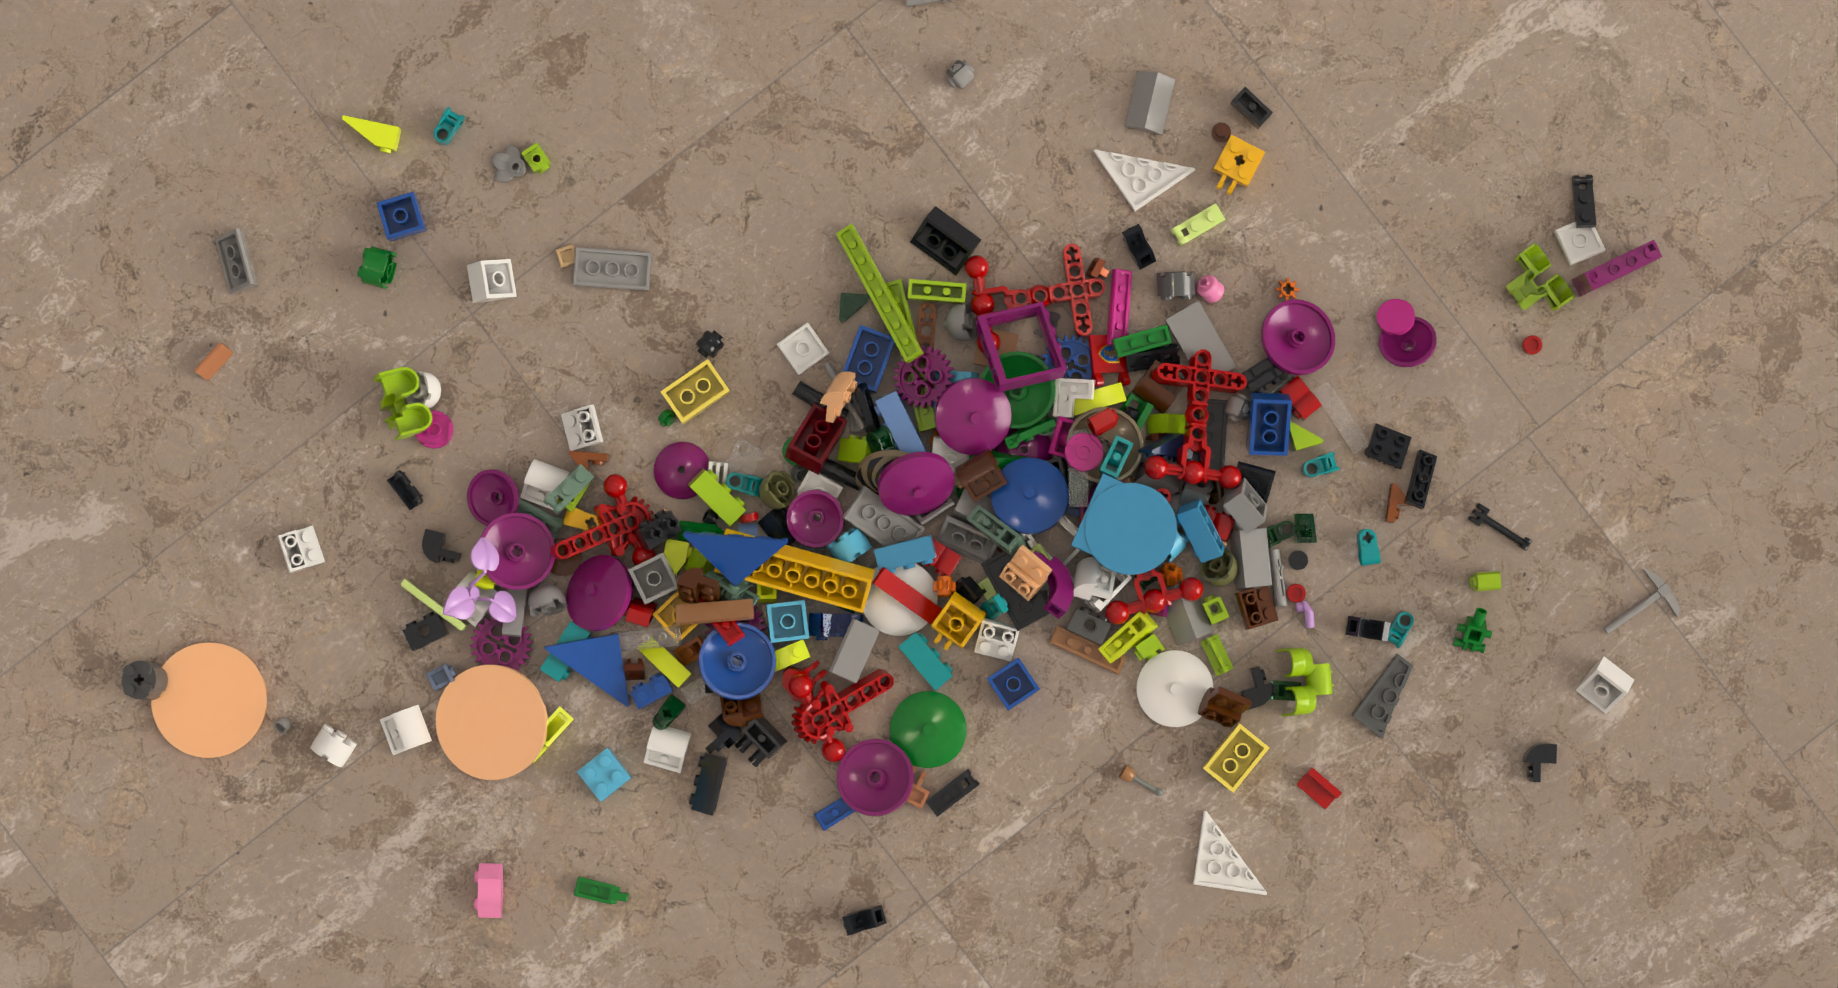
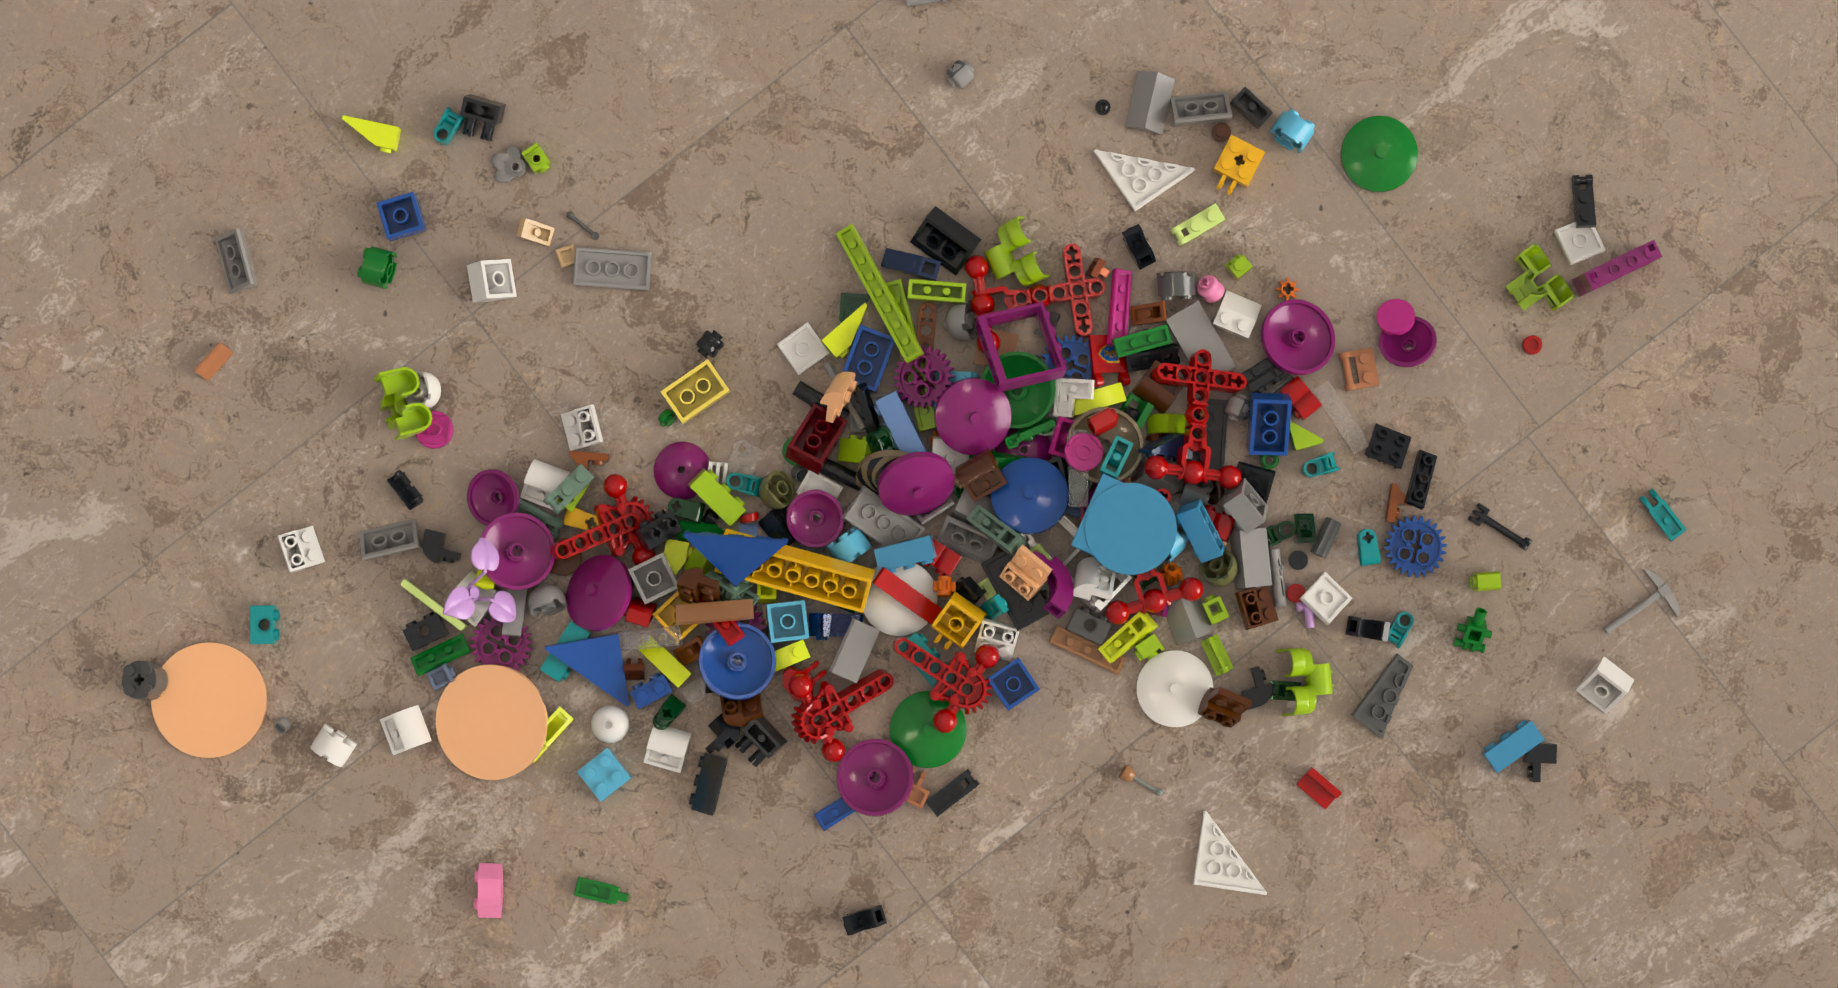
light yellow brick [1202,723,1269,793] -> none
none -> teal brick [250,605,280,644]
none -> light grey slope [359,519,422,561]
none -> green plate [410,634,471,677]
none -> black brick [460,94,506,141]
none -> tan slope [516,218,554,246]
none -> dark grey hinge [566,212,599,240]
none -> white cylinder [591,705,630,743]
none -> dark green piece [668,498,706,523]
none -> neon yellow slope [821,303,868,359]
none -> dark blue slope [881,248,941,281]
none -> red piece [893,637,999,733]
none -> lime piece [984,216,1051,286]
none -> black hinge [1095,99,1111,115]
none -> dark orange slope [1131,301,1167,326]
none -> light grey slope [1170,92,1232,127]
none -> white slope [1212,290,1262,340]
none -> lime brick [1224,254,1253,280]
none -> green plate [1260,455,1279,469]
none -> medium azure brick [1270,109,1315,153]
none -> white plate [1299,572,1352,625]
none -> dark grey axle [1310,517,1341,559]
none -> nougat plate [1339,347,1379,391]
none -> green dish [1341,116,1418,193]
none -> blue gear [1384,515,1447,578]
none -> dark azure brick [1482,719,1545,773]
none -> teal hinge [1639,489,1687,542]

